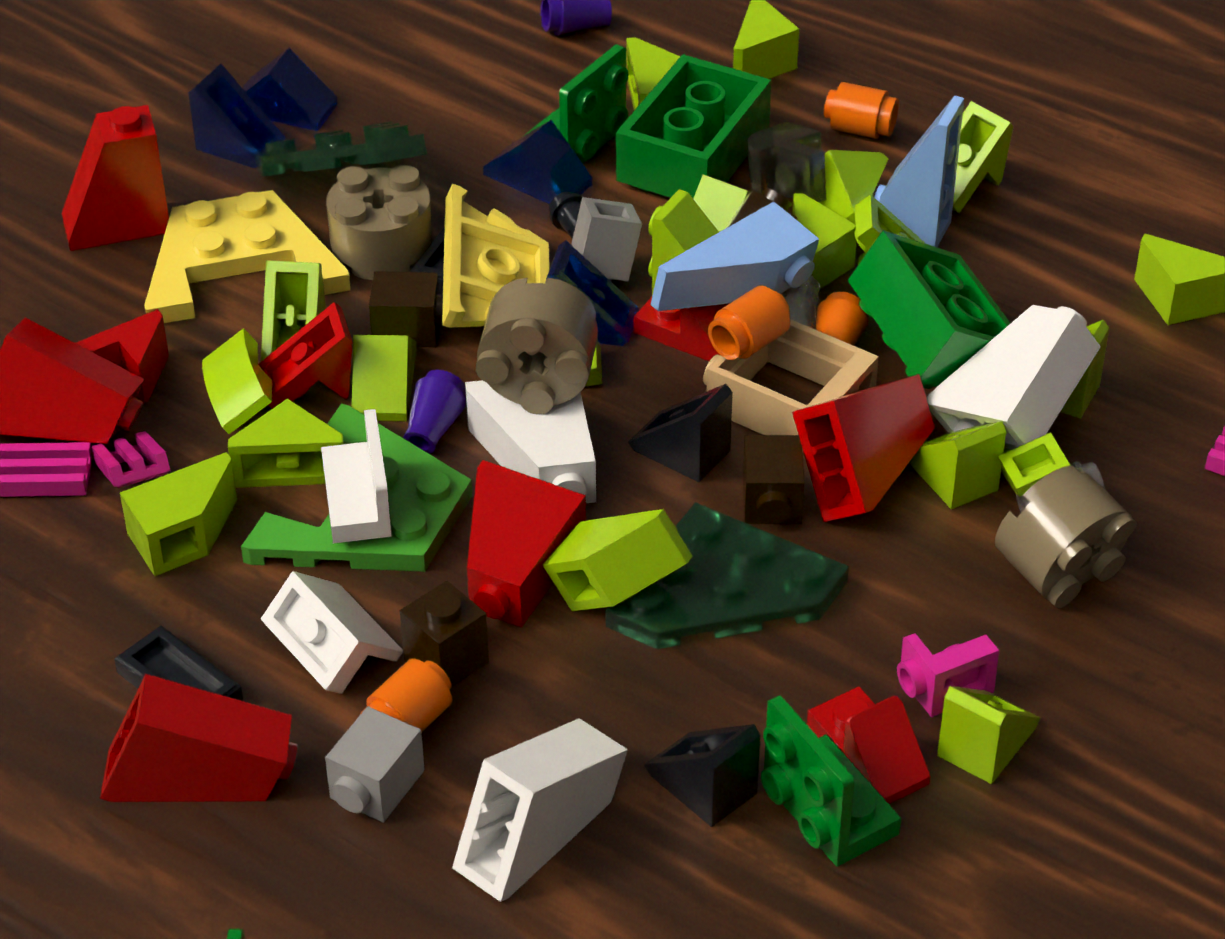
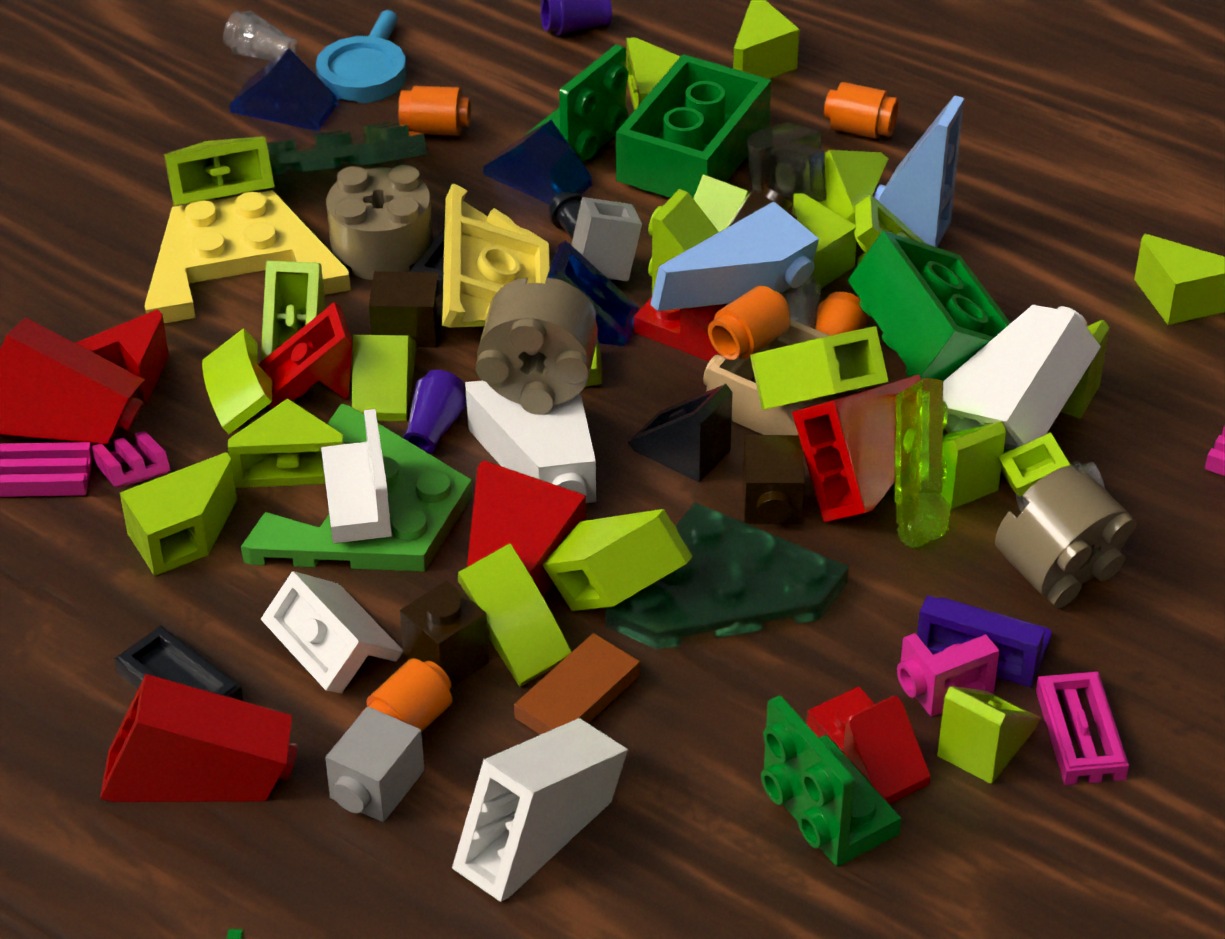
red slope [62,105,169,251] -> none
clear blue slope [188,64,286,169] -> none
black slope [644,724,761,827] -> none
lime slope [952,101,1013,213] -> none
none -> lime slope [164,136,275,206]
none -> clear cone [223,10,297,65]
none -> dark azure piece [316,10,407,103]
none -> orange brick [398,86,471,136]
none -> lime slope [458,543,571,687]
none -> dark orange tile [514,633,640,735]
none -> lime slope [750,326,889,410]
none -> clear neon green hinge [895,378,950,548]
none -> dark purple panel [917,595,1052,688]
none -> dark pink tile [1036,671,1129,785]

